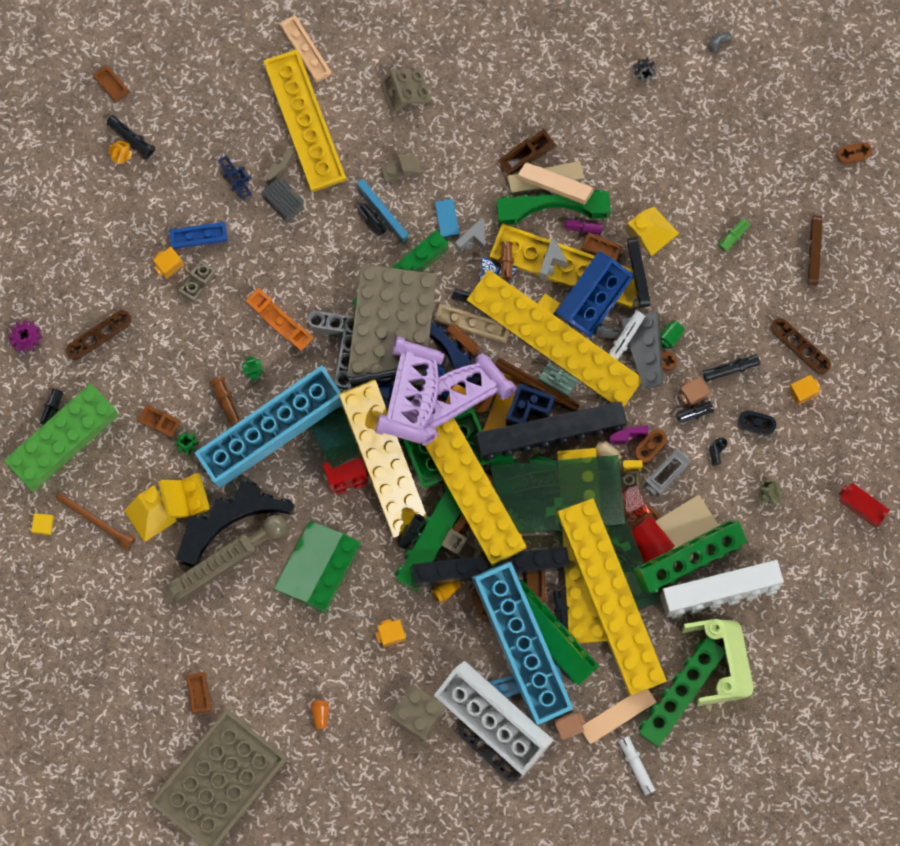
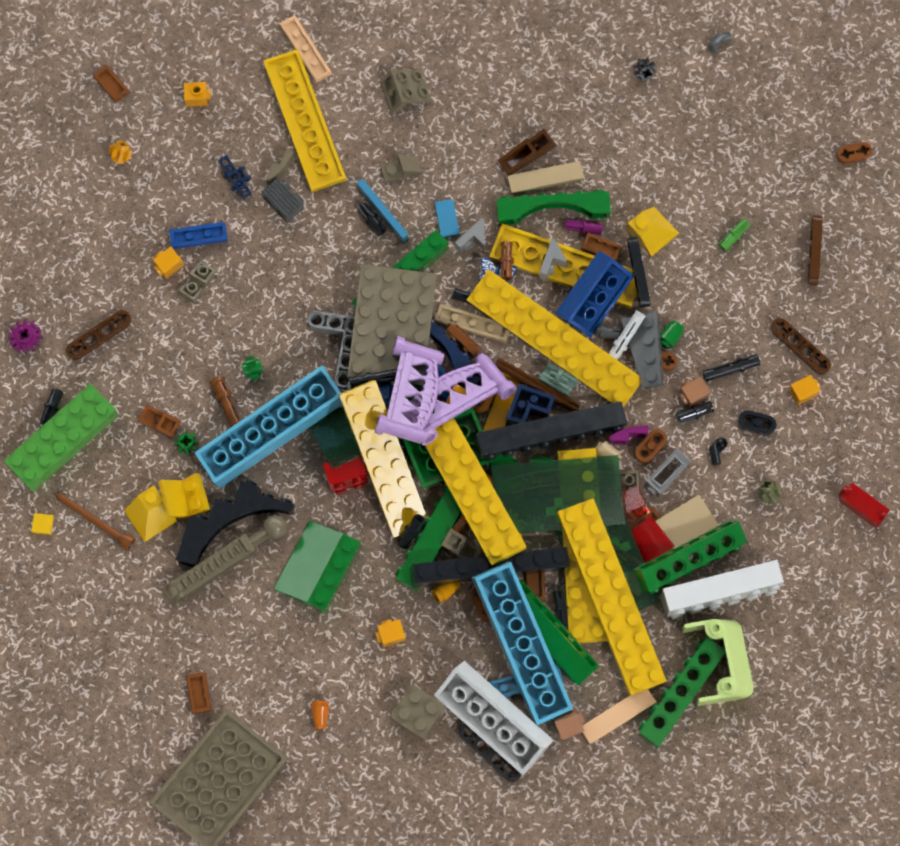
black pin [106,115,156,160] -> none
orange slope [246,287,314,352] -> none
light nougat tile [518,162,593,205] -> none
yellow tile [538,294,561,315] -> none
white pin [618,736,656,796] -> none
yellow tile [622,460,643,472] -> none
none -> light orange brick [184,82,211,107]

